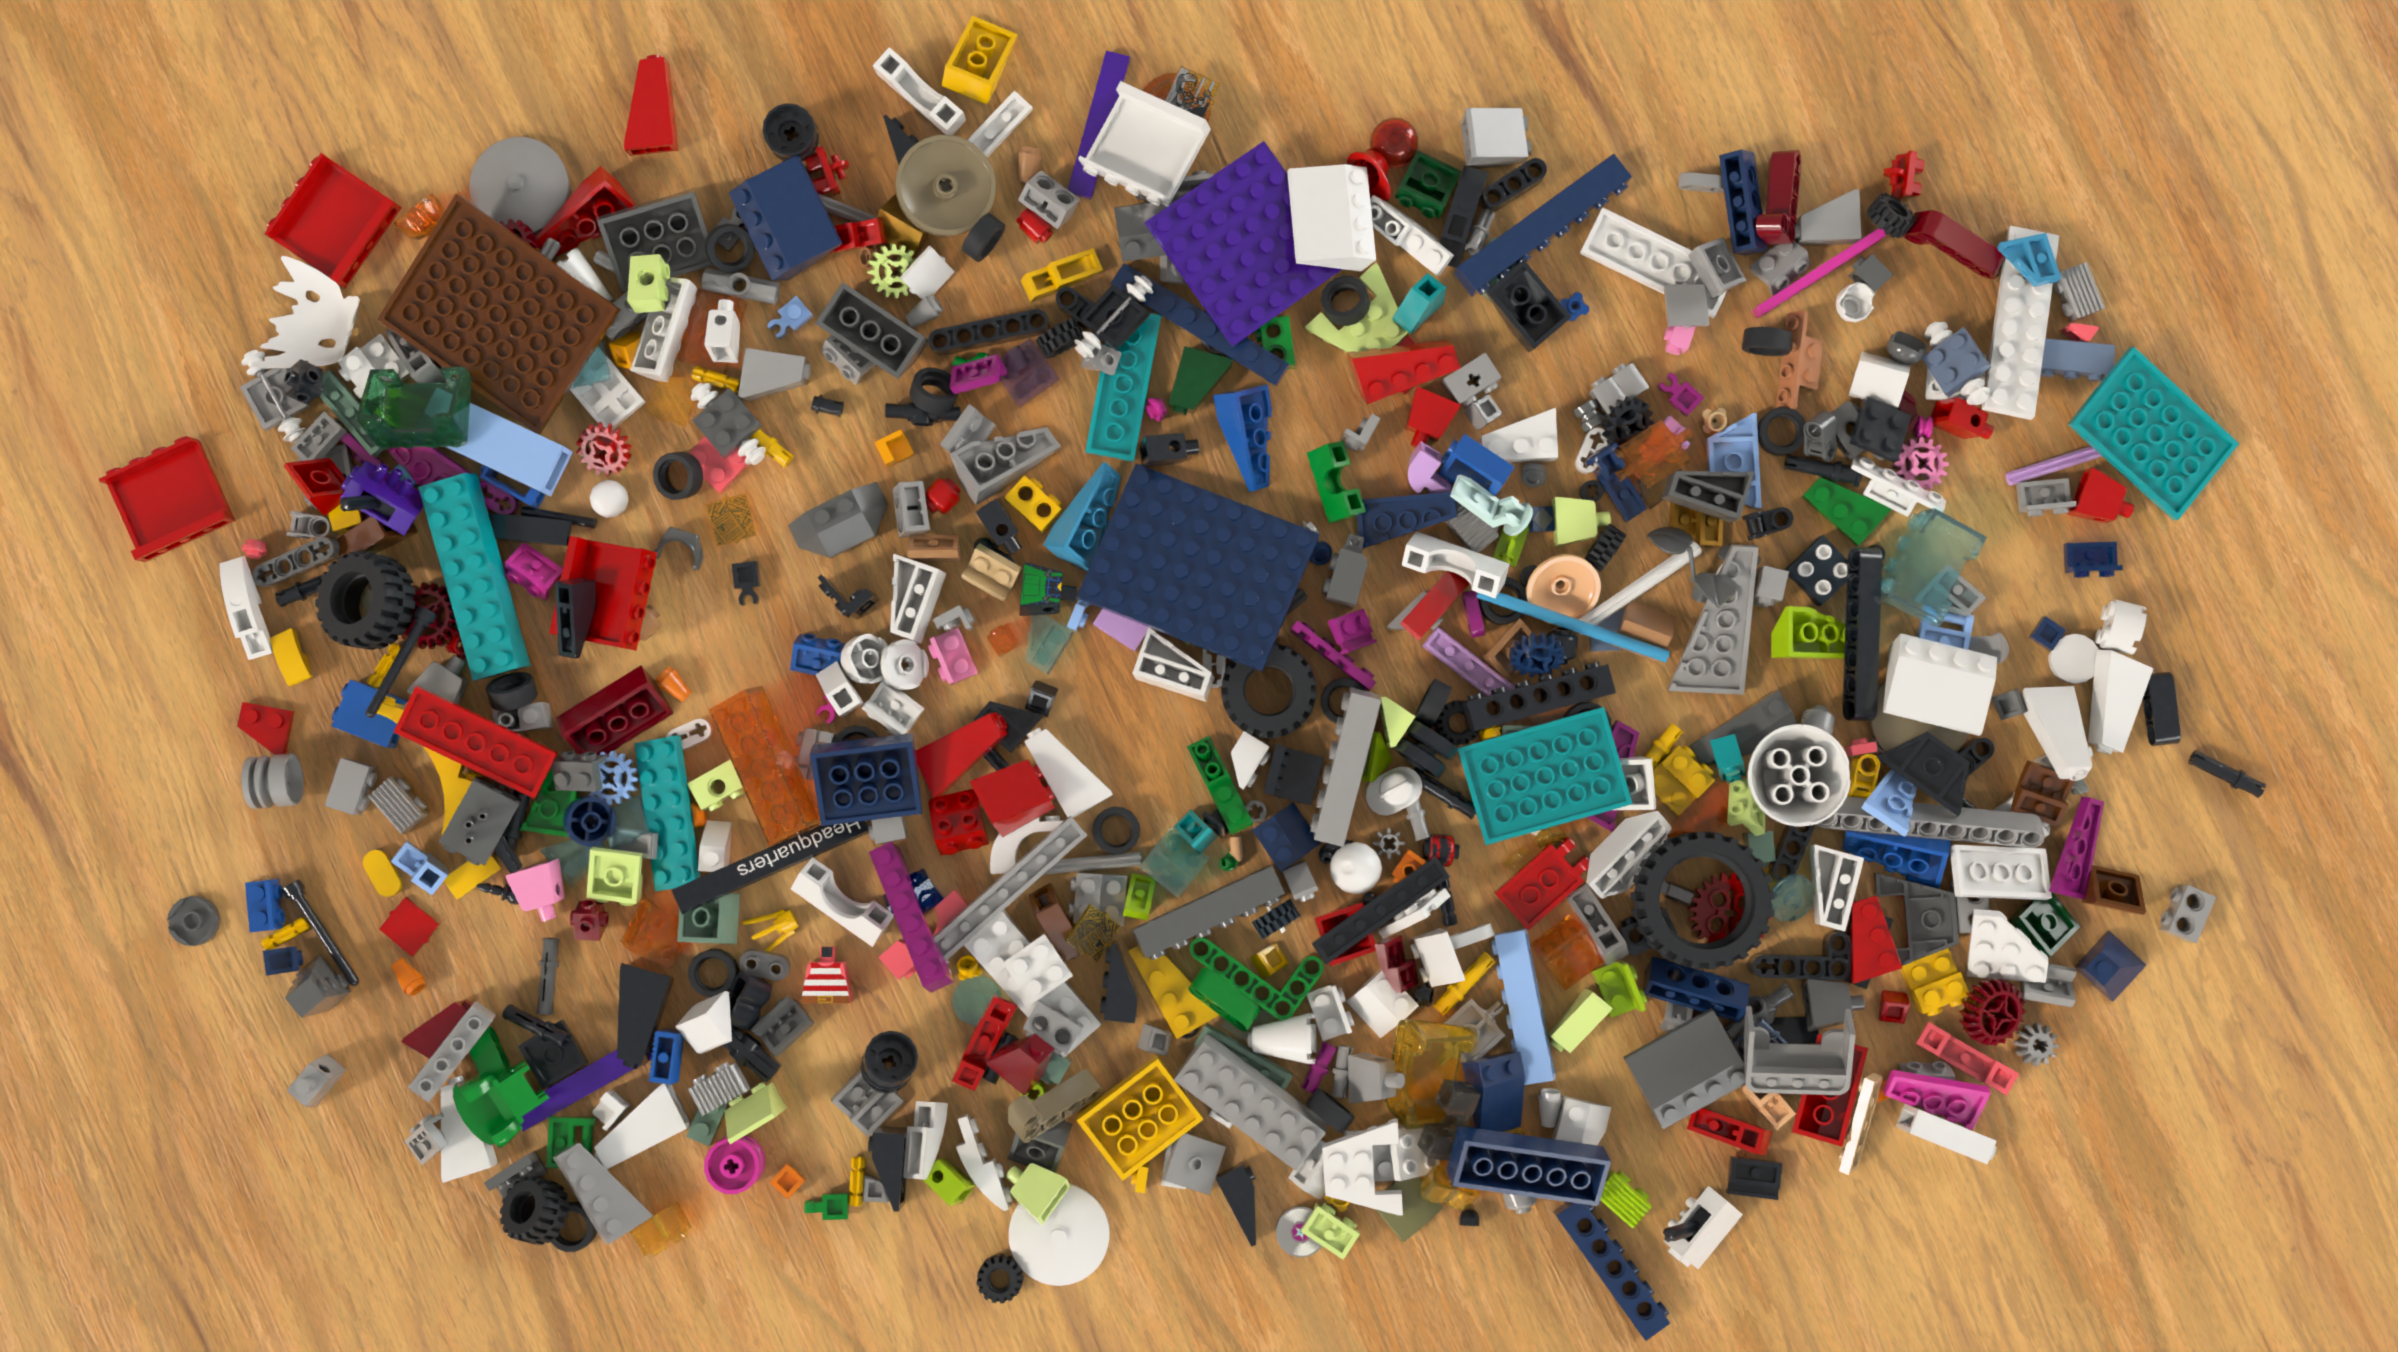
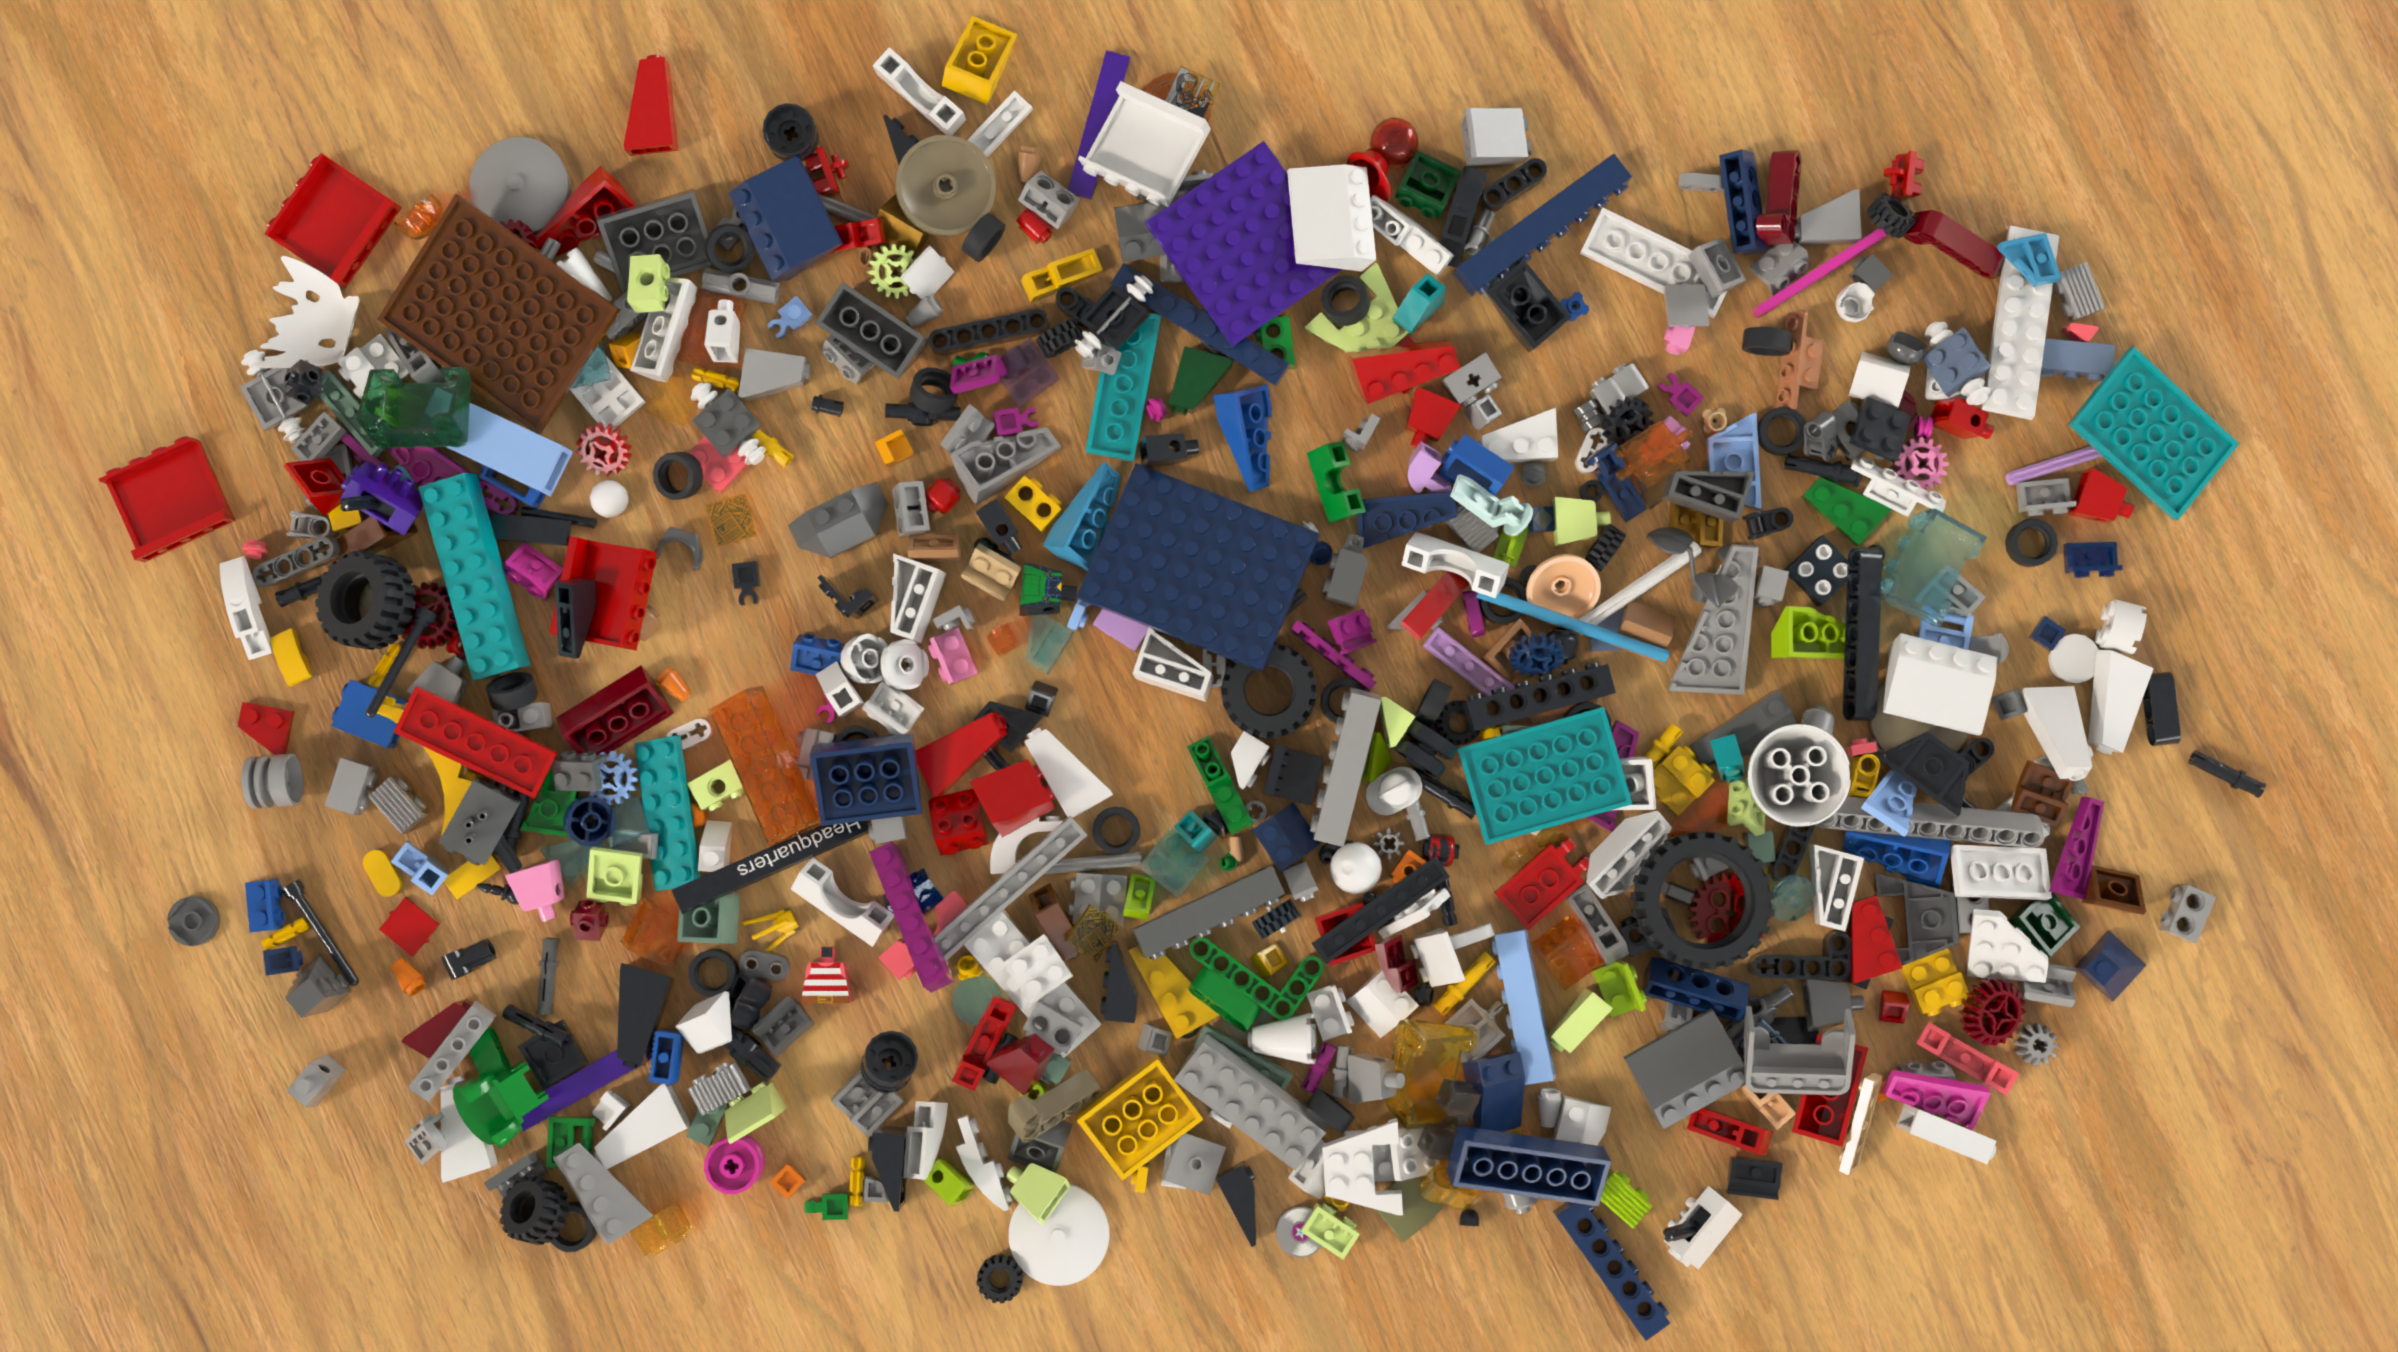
none -> black piece [441,939,497,980]
none -> magenta plate [993,407,1039,437]
none -> white bracket [1688,857,1728,881]
none -> black tyre [2005,519,2058,567]

